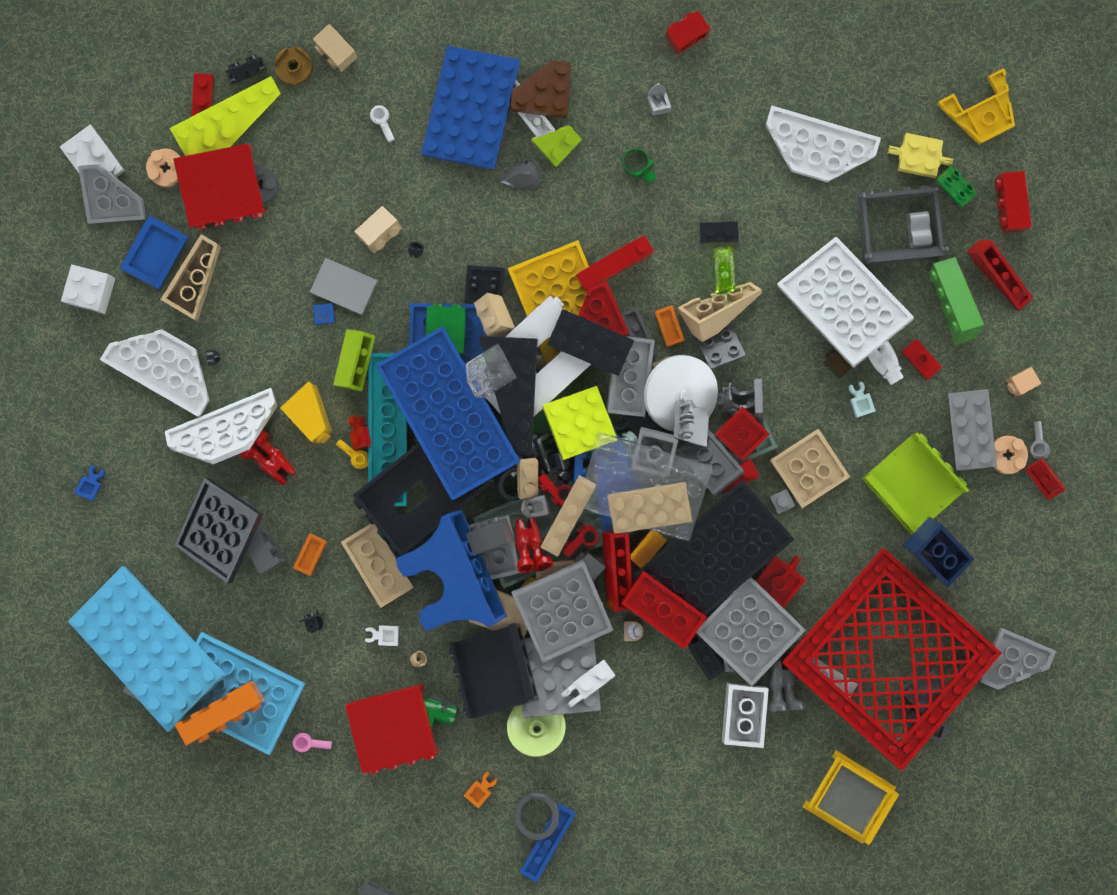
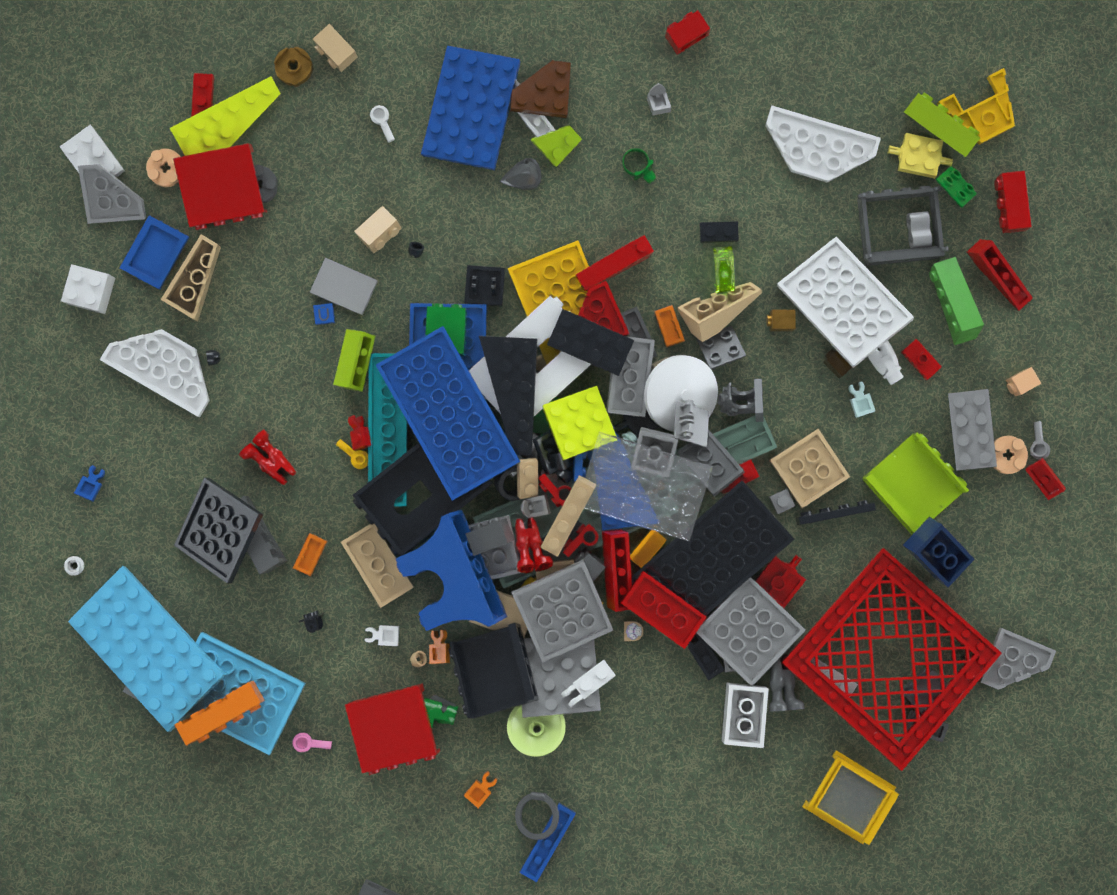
white plate [165,388,277,464] -> none
black hinge [225,54,266,84] -> none
yellow slope [280,382,332,444] -> none
clear slope [466,344,517,398] -> none
tan brick [474,293,515,337] -> none
tan plate [608,482,692,534] -> none
red plate [715,406,770,461] -> none
none -> white plate [64,556,84,575]
none -> orange plate [429,630,450,664]
none -> pearl gold brick [766,310,796,331]
none -> black plate [796,500,876,525]
none -> lime brick [904,92,980,157]

